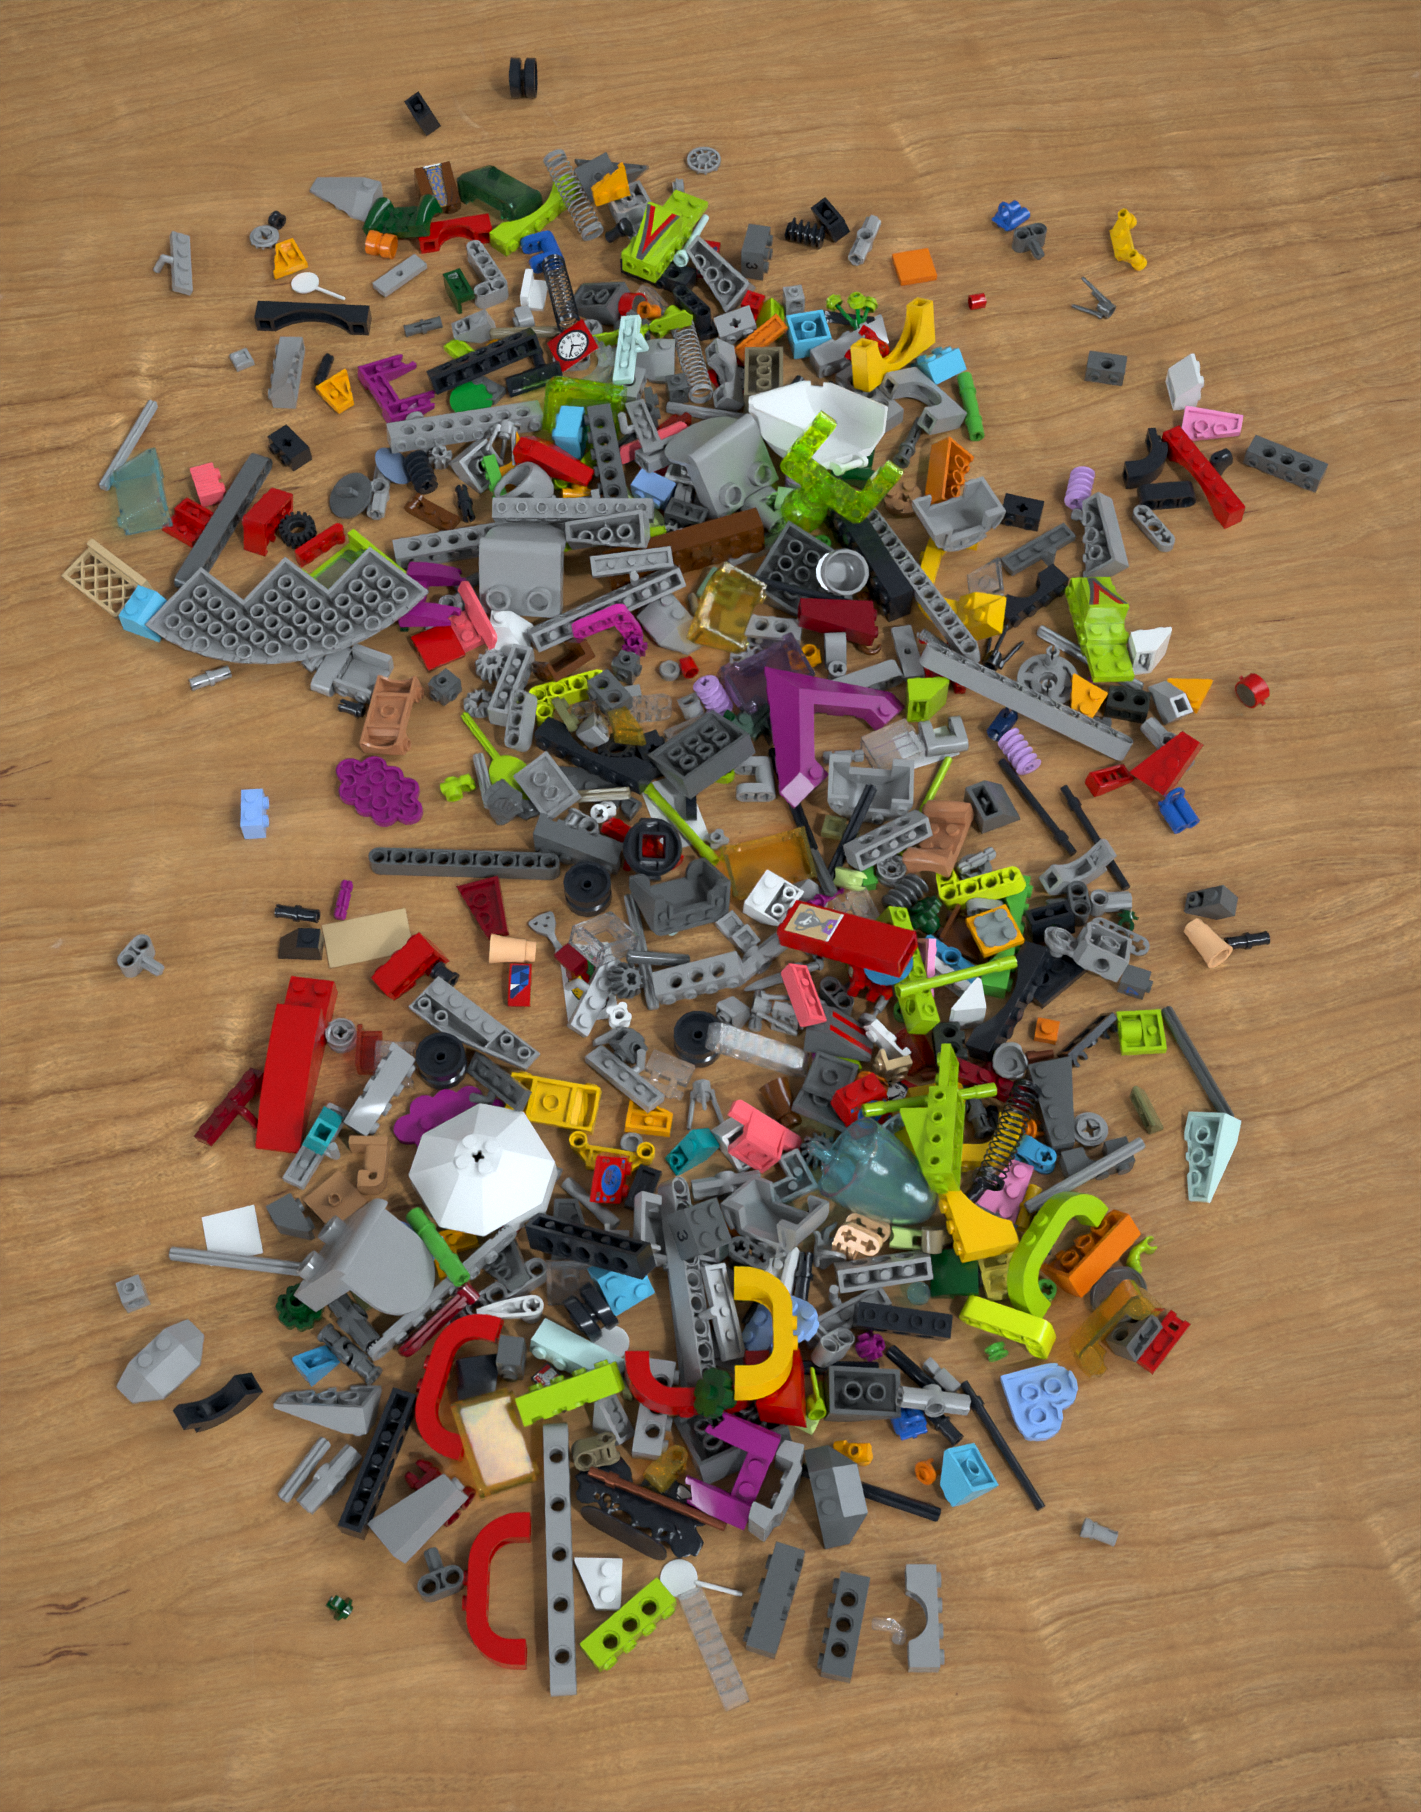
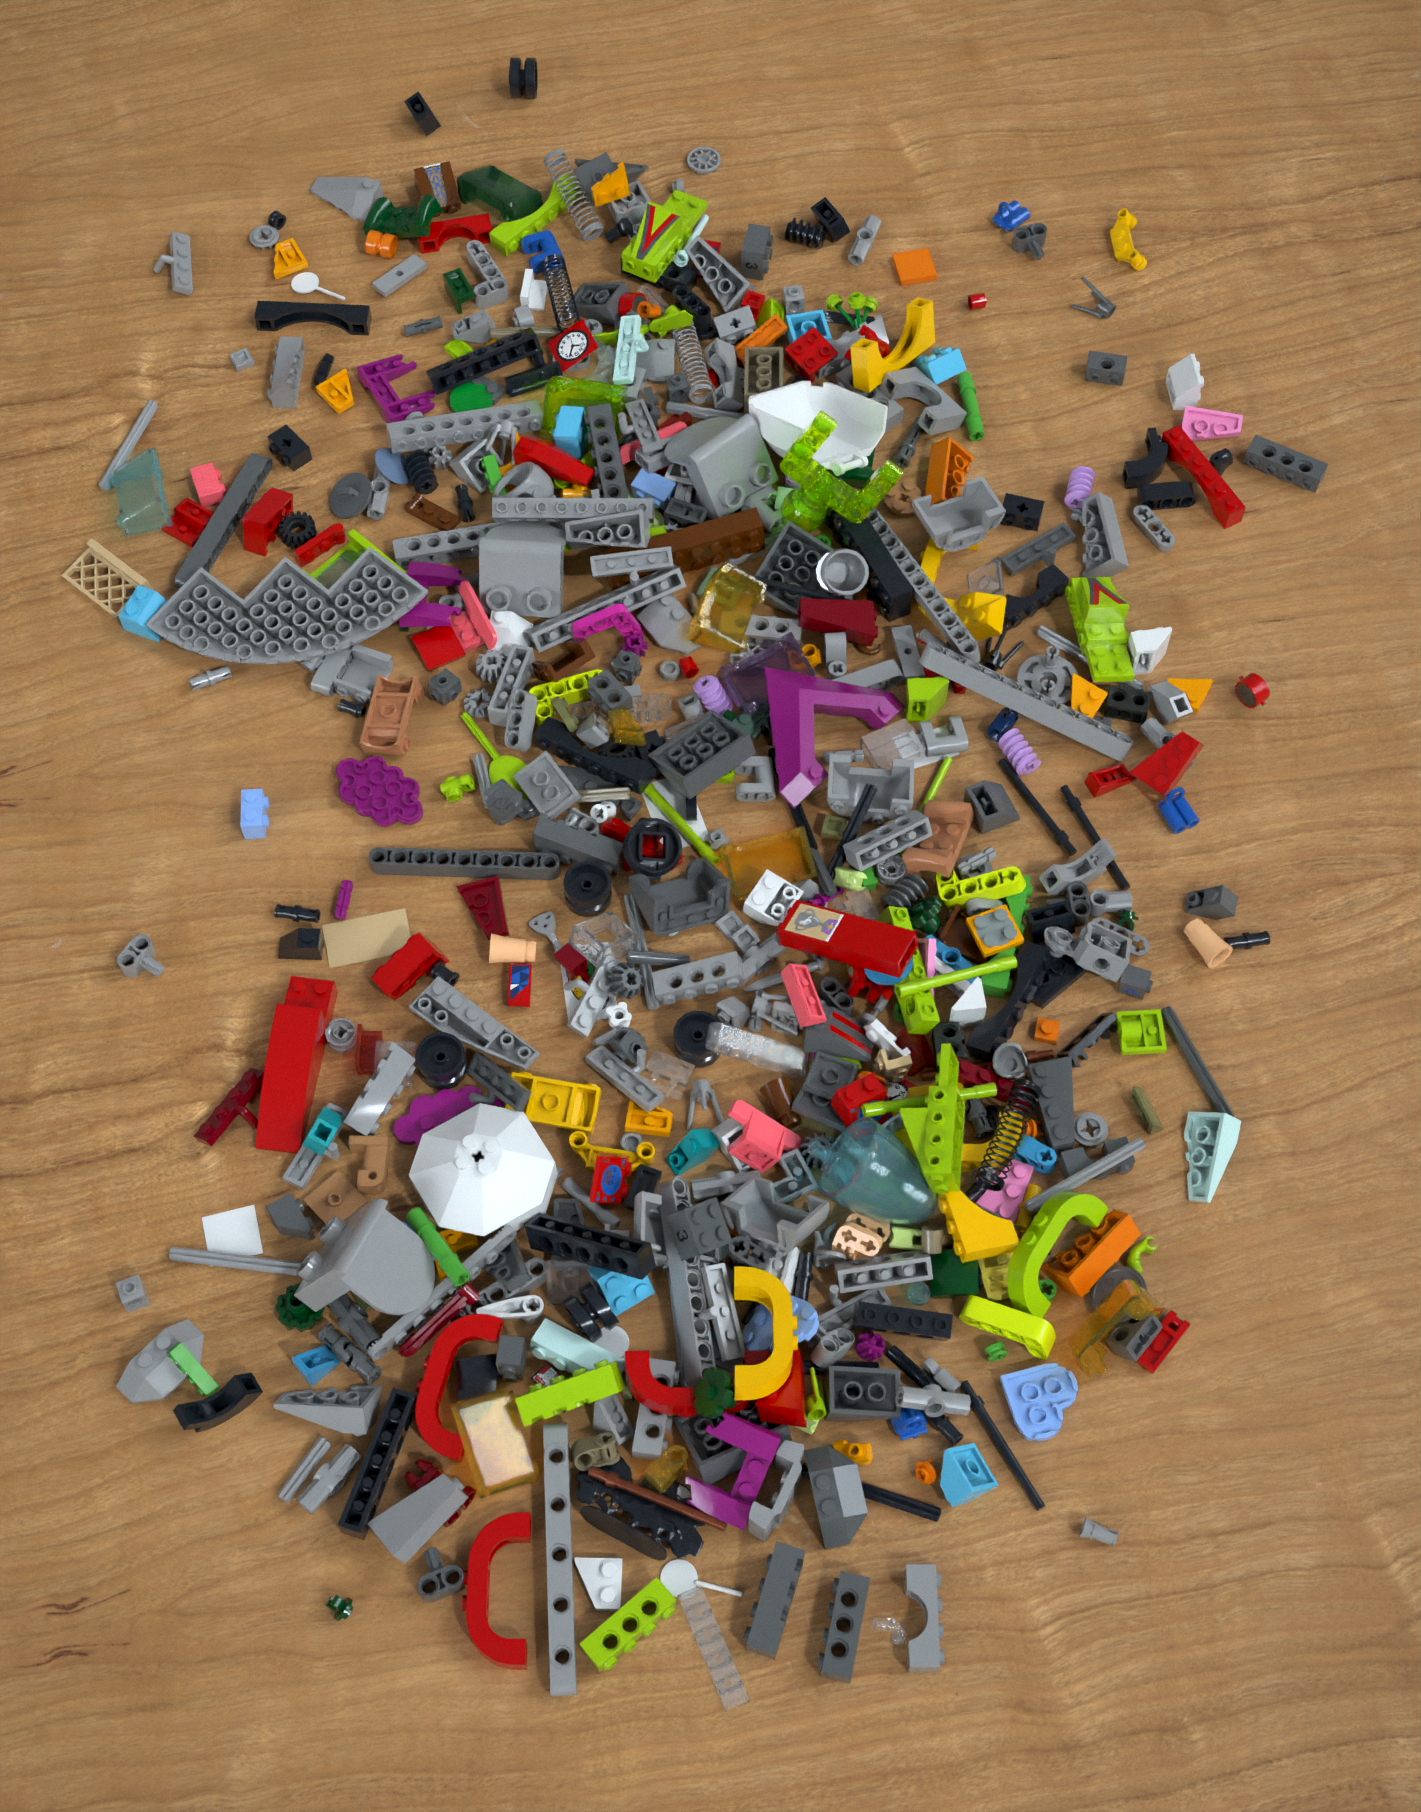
none -> bright green piece [167,1342,220,1397]
none -> red bracket [784,327,838,384]

